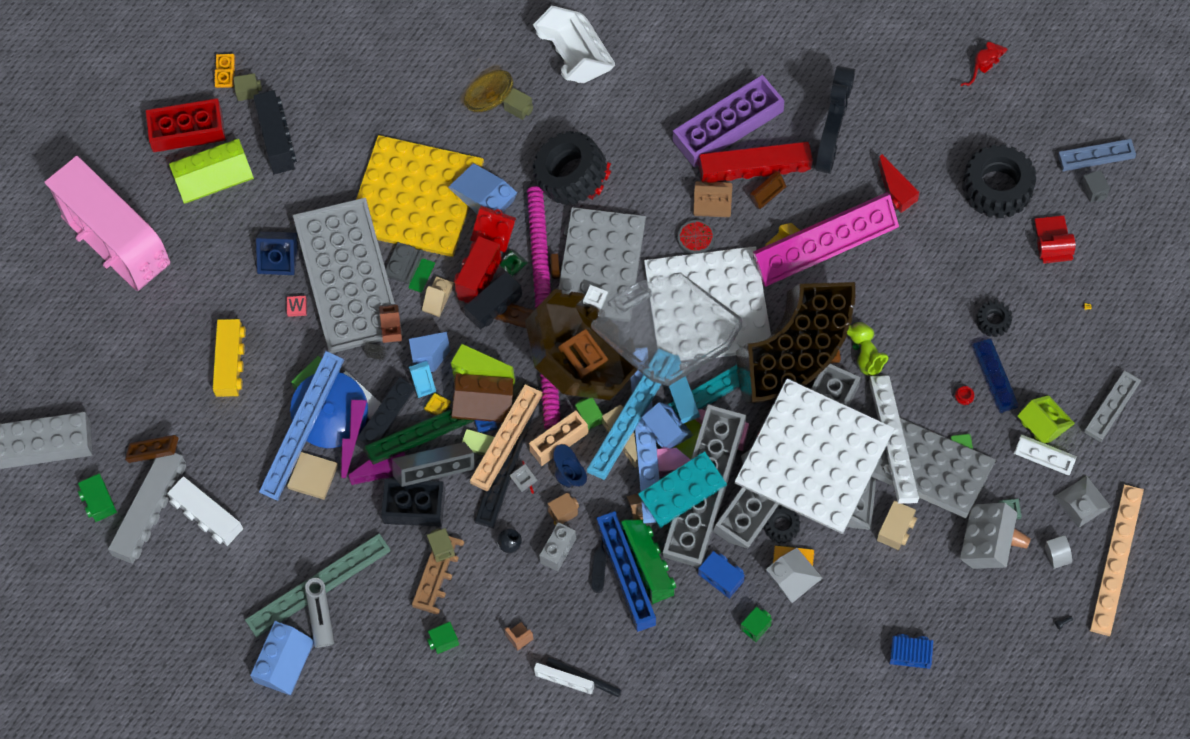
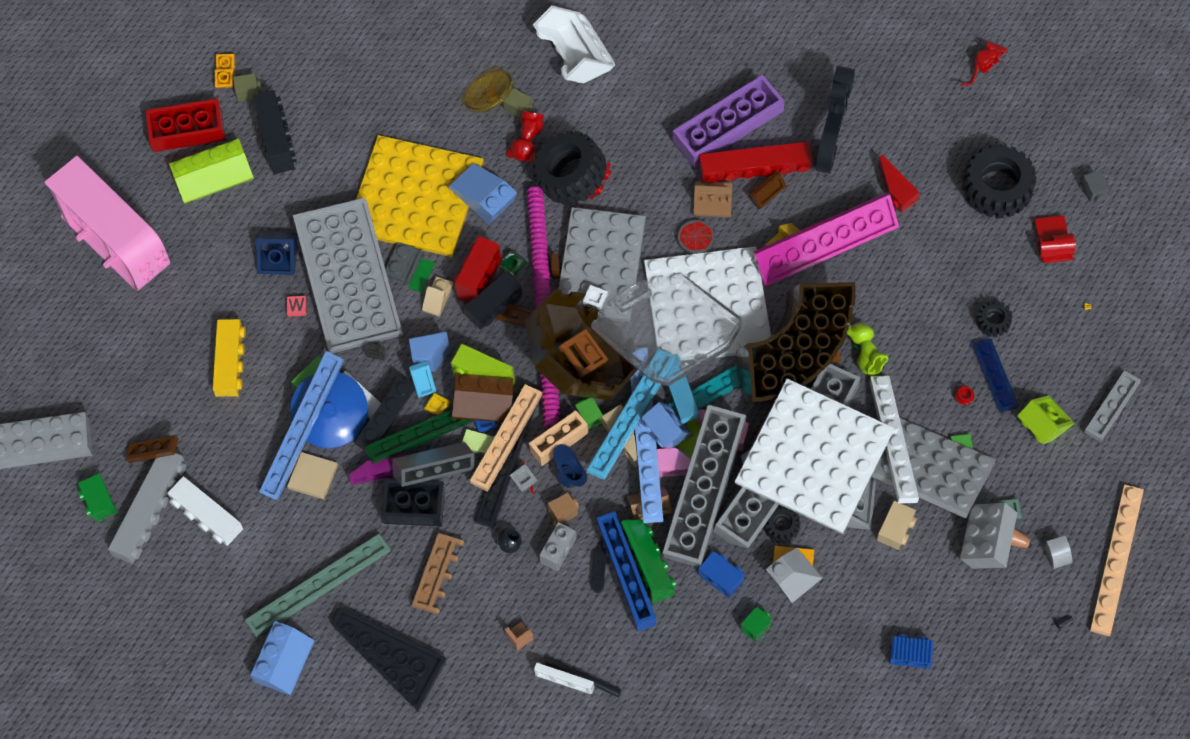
light grey piece [305,578,335,648] -> none
magenta slope [341,400,367,478] -> none
copper slope [379,305,402,343] -> none
olive brick [427,528,455,563] -> none
green brick [427,622,459,654] -> none
red plate [470,206,516,253] -> none
teal plate [638,451,727,528] -> none
white tile [1014,435,1077,475] -> none
light grey slope [1055,476,1111,528] -> none
sand blue plate [1058,139,1136,171] -> none
none -> black wing [331,607,447,712]
none -> red animal [506,111,544,163]

